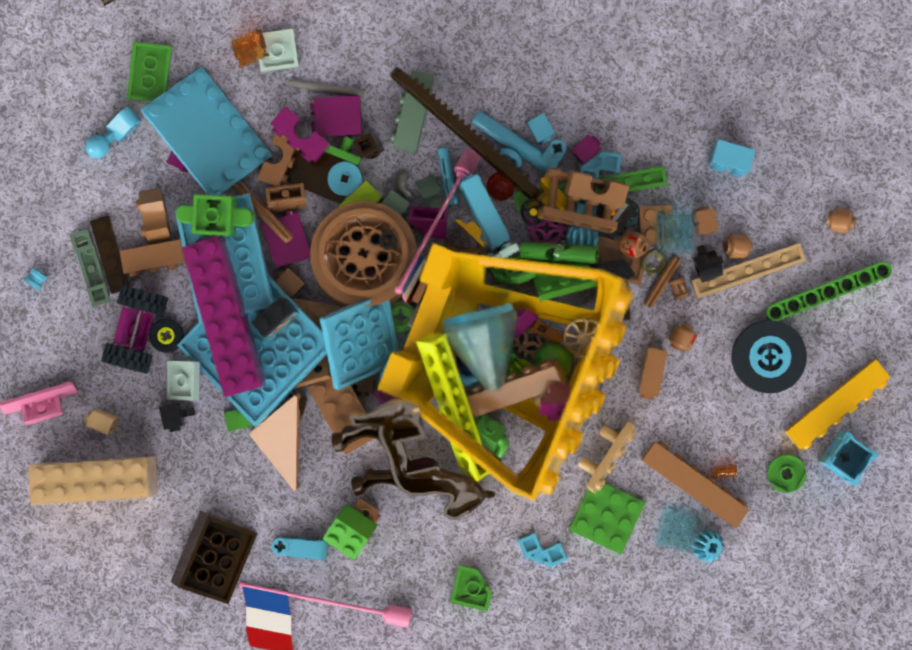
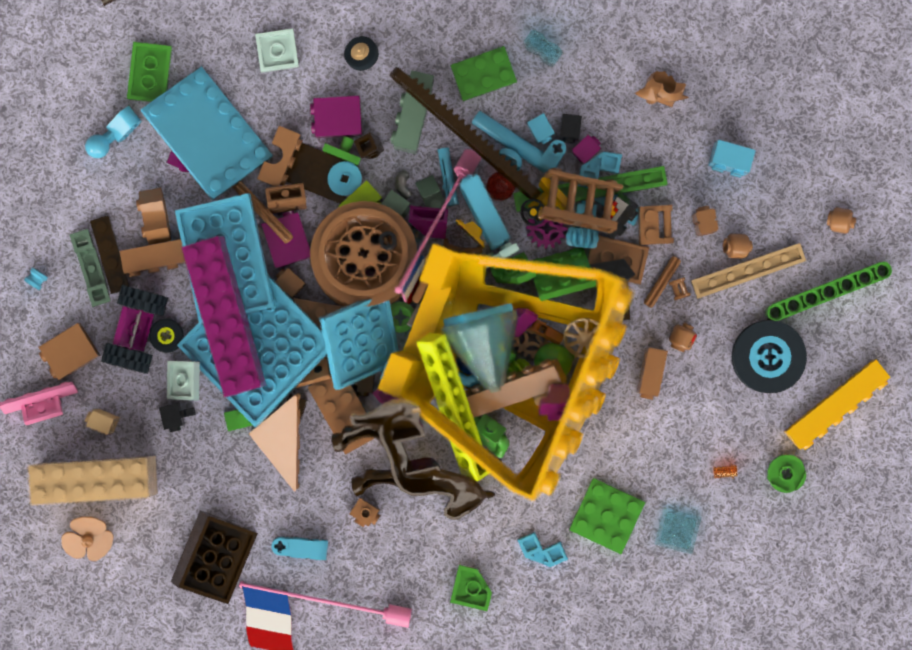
bright green brick [176,195,254,237] -> none
clear orange plate [231,29,269,68] -> none
black brick [251,297,298,338] -> none
magenta arch [270,106,331,163] -> none
light grey bar [288,79,365,98] -> none
bright green brick [322,504,378,560] -> none
bright green piece [520,241,599,264] -> none
medium nougat arch [564,169,630,211] -> none
tan plate [579,422,636,494] -> none
medium nougat head [619,231,648,258] -> none
medium nougat brick [641,441,749,528] -> none
olive piece [642,249,666,277] -> none
clear light blue plate [657,214,694,253] -> none
medium azure gear [692,529,725,562] -> none
black brick [693,245,725,283] -> none
medium azure container [818,430,879,486] -> none
none -> medium nougat brick [38,323,100,380]
none -> piece [61,516,114,561]
none -> black wheel [344,36,379,71]
none -> bright green plate [450,46,517,102]
none -> clear light blue brick [523,30,563,67]
none -> black brick [560,114,582,143]
none -> medium nougat hair [635,71,689,107]

